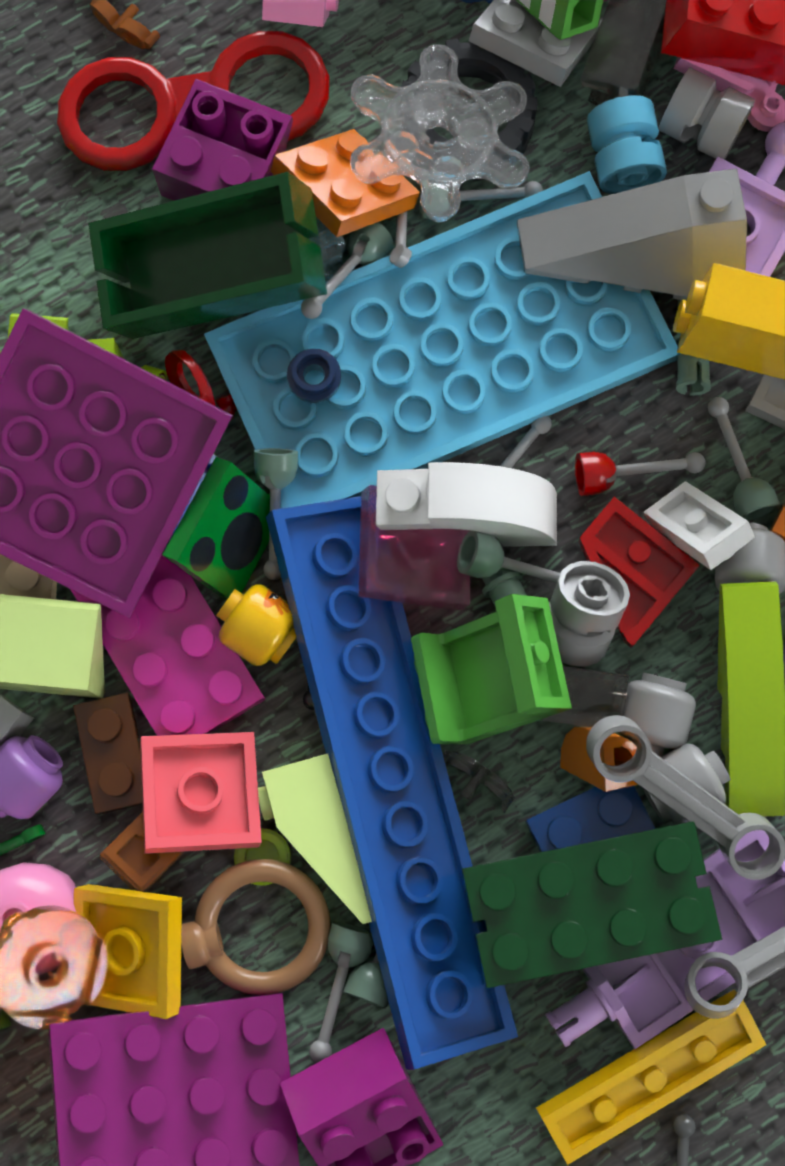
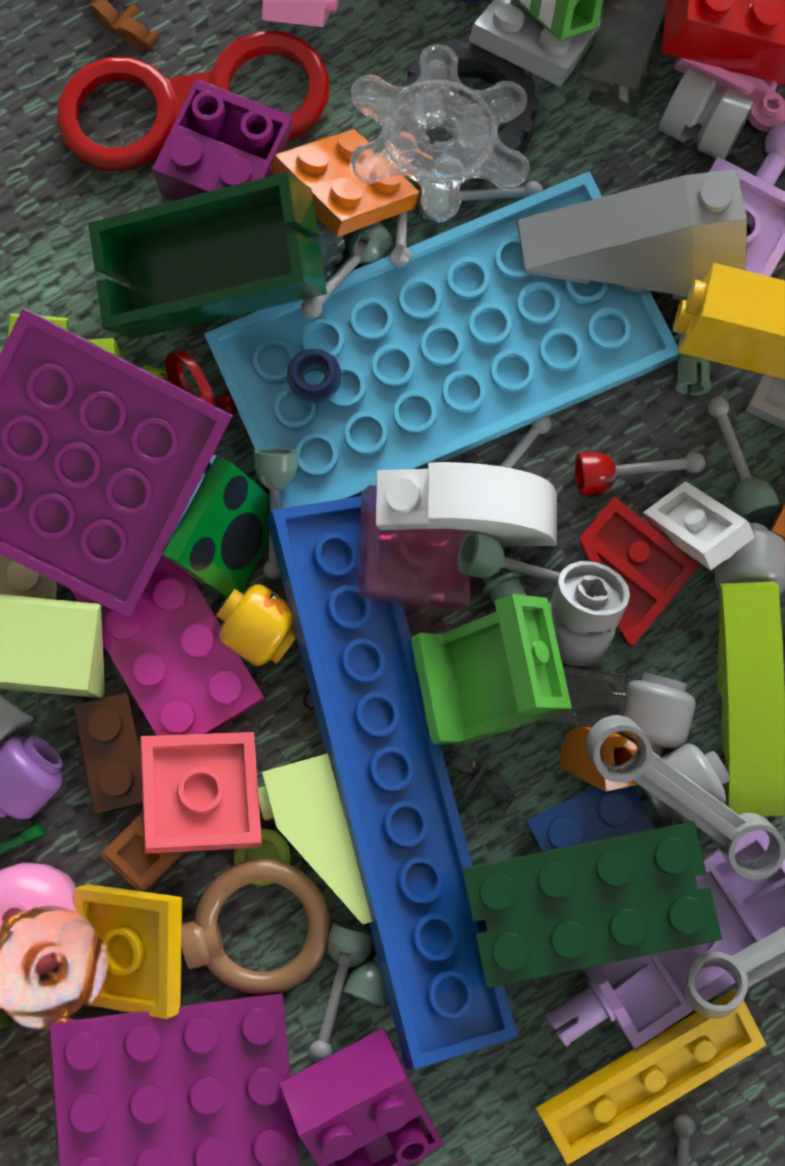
medium azure wheel [587,95,667,194] -> none

